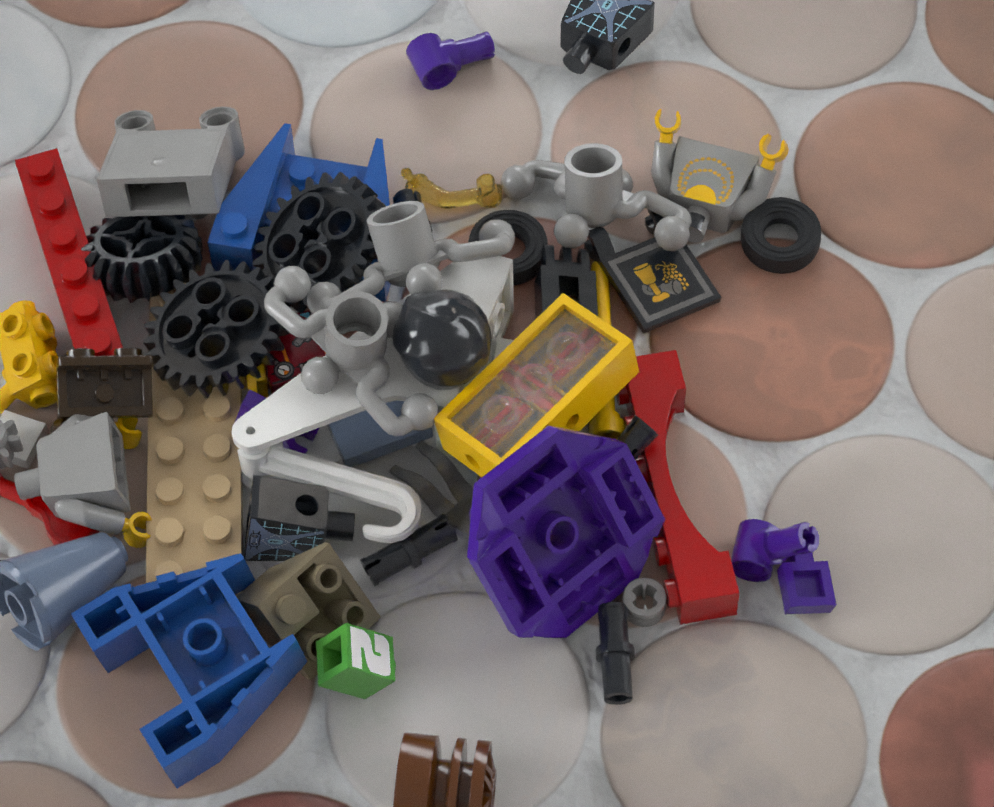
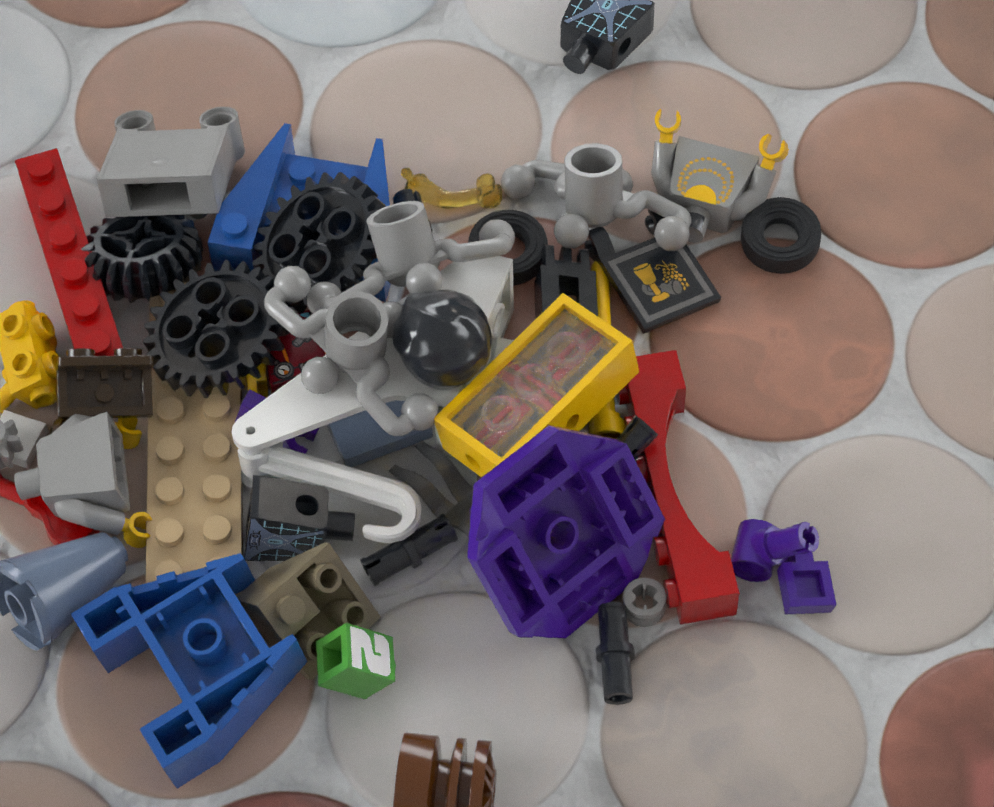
dark purple pin [406,31,495,90] -> none

